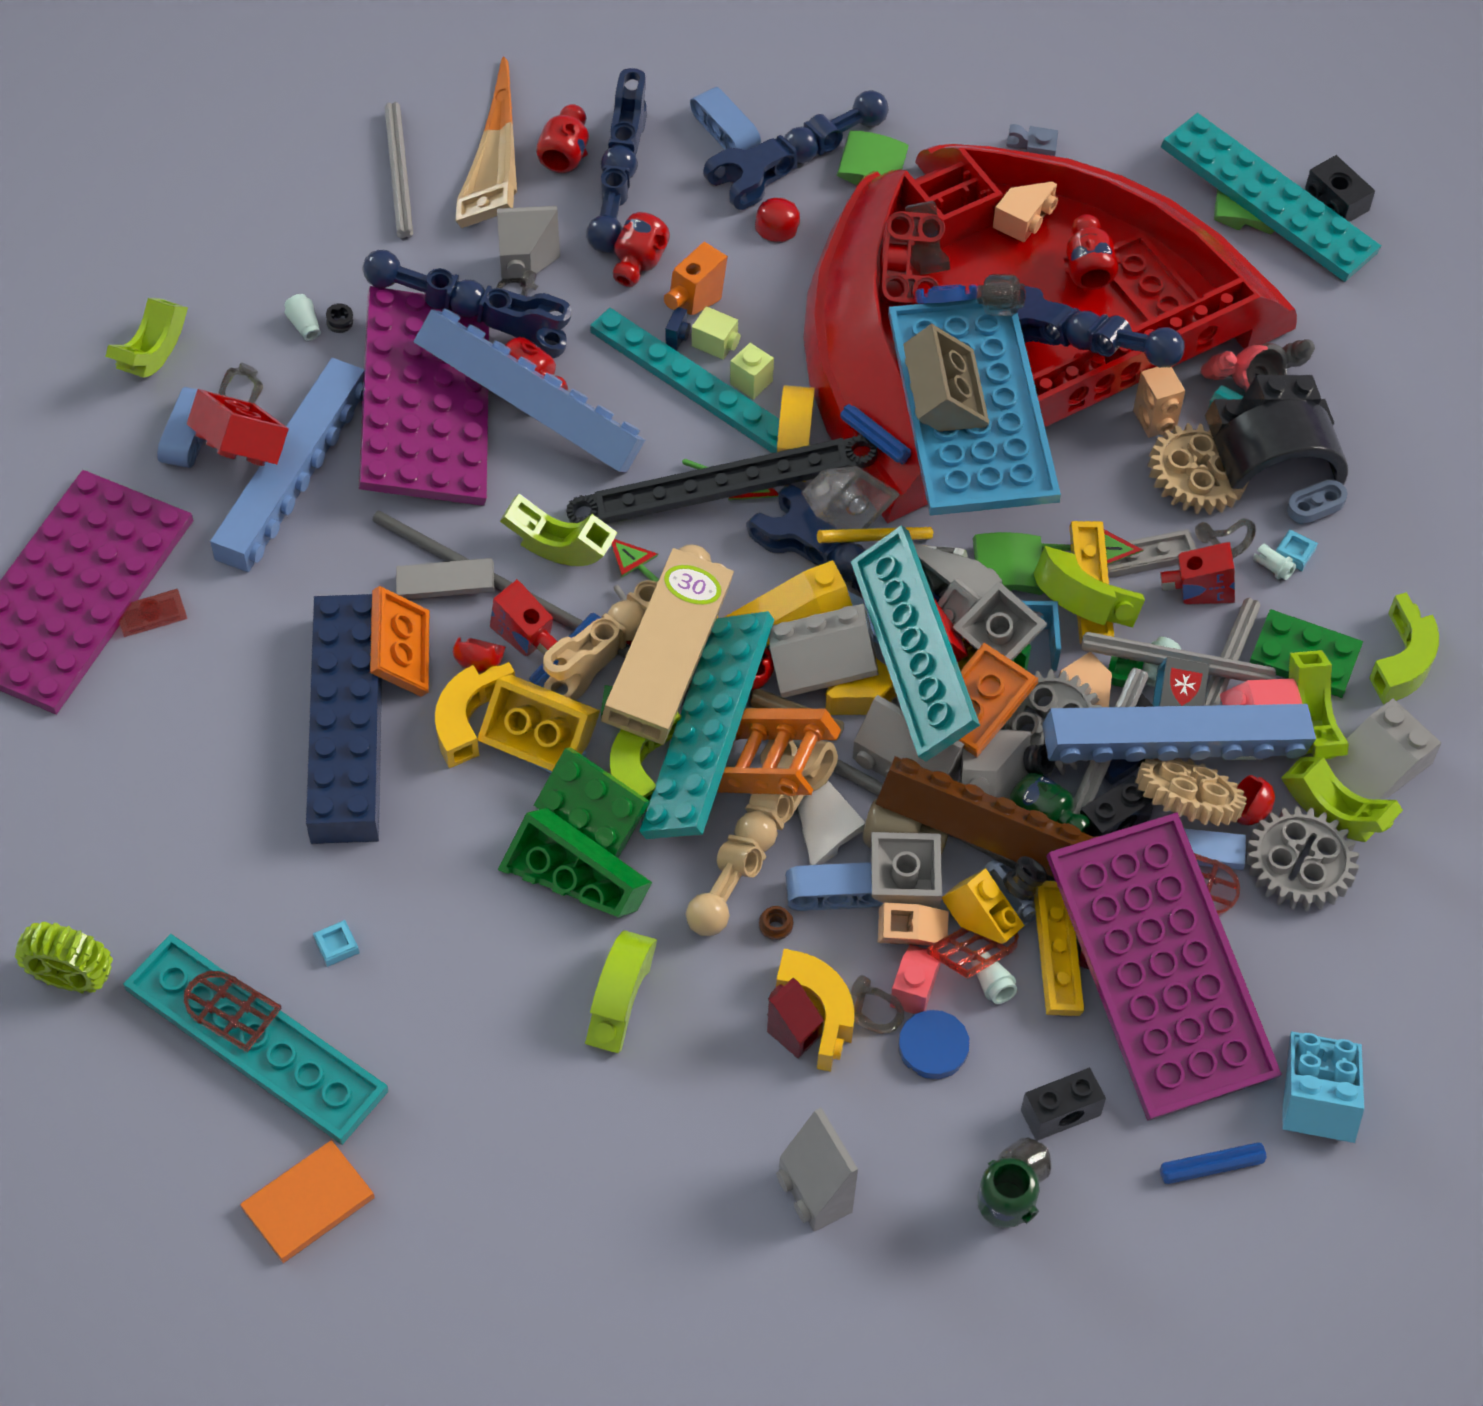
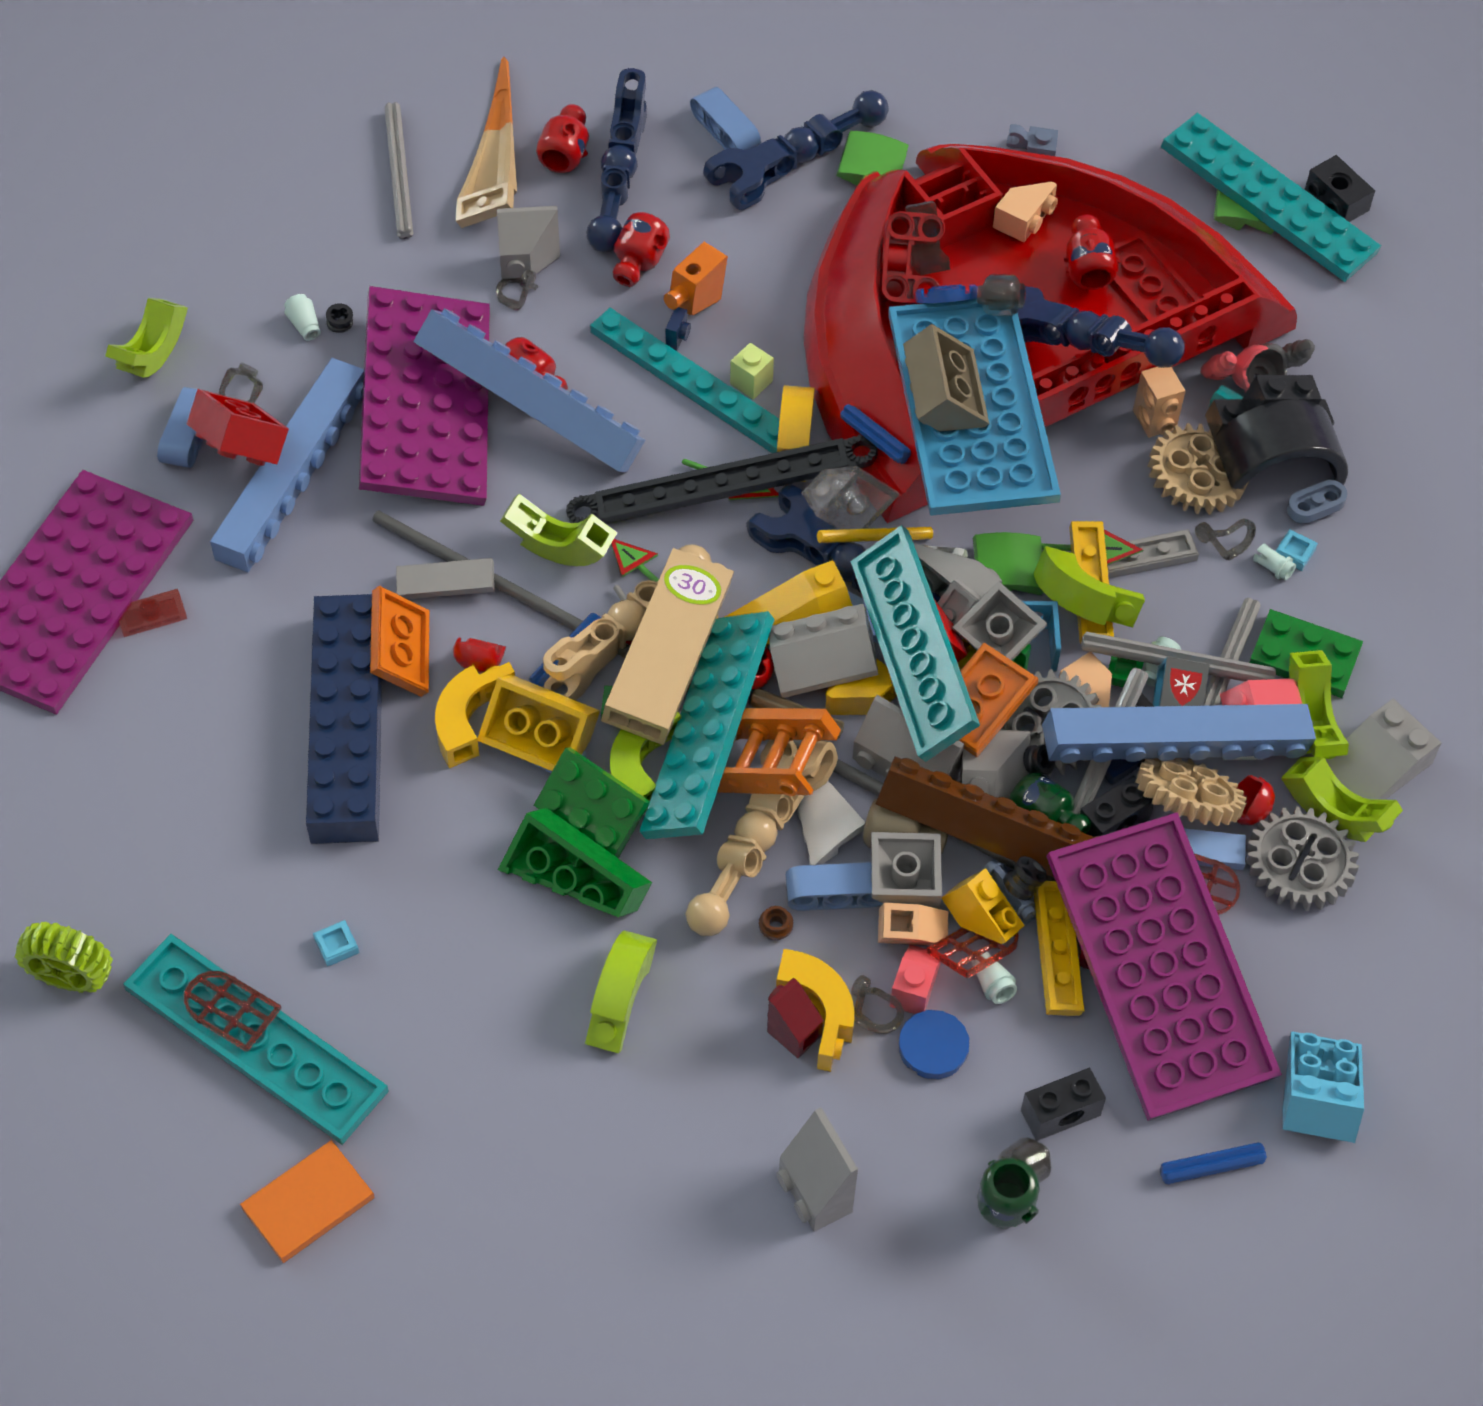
dark blue piece [362,250,572,358] -> none
red torso [490,579,558,656] -> none
yellowish green brick [692,306,741,360] -> none
red hair [755,198,800,242] -> none
red torso [1160,542,1235,605] -> none
lime arch [1369,592,1439,705] -> none

